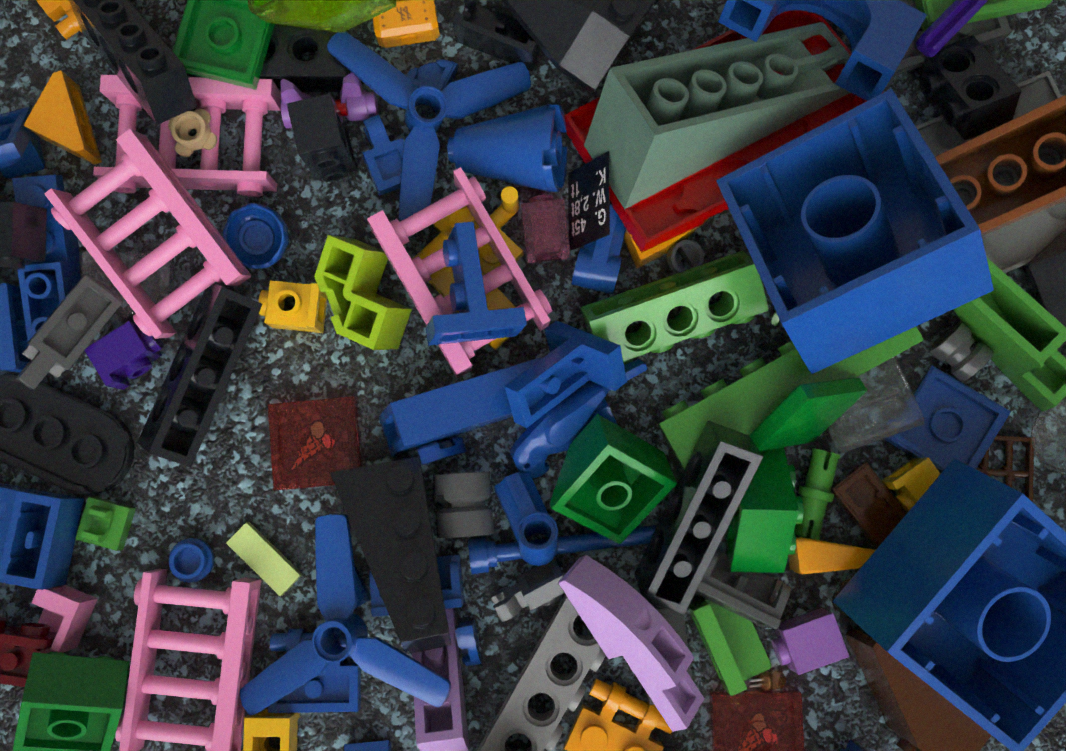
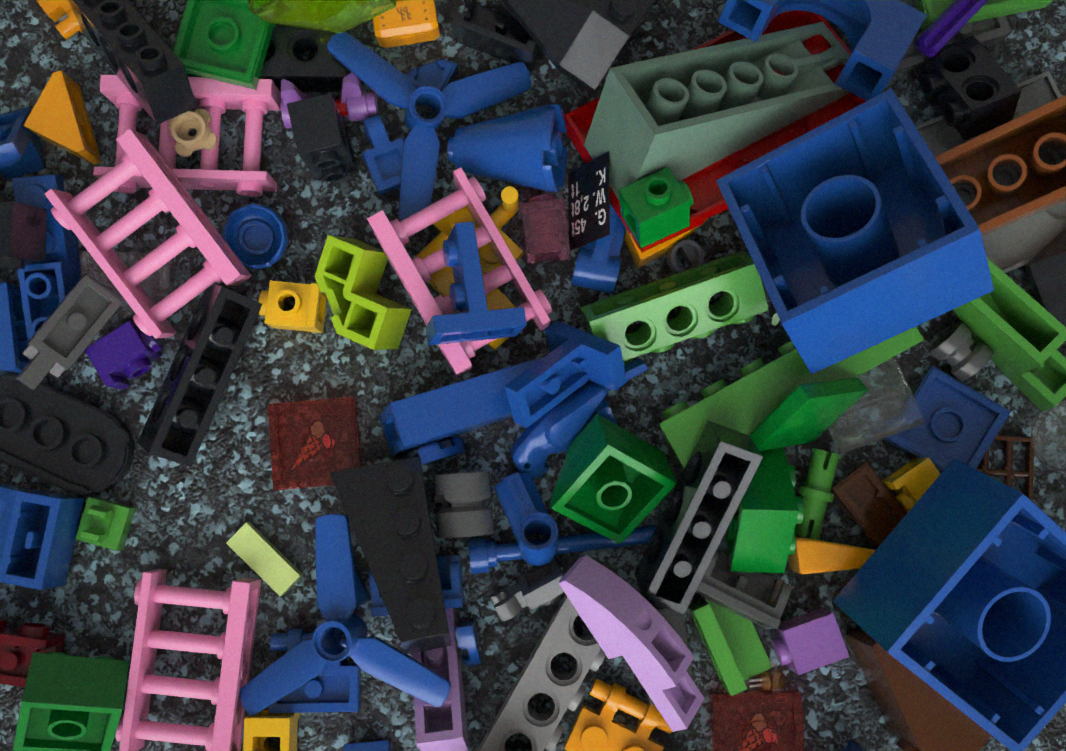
bright pink panel [31,585,98,653] -> none
blue plate [169,538,214,583] -> none
none -> green brick [619,167,694,248]

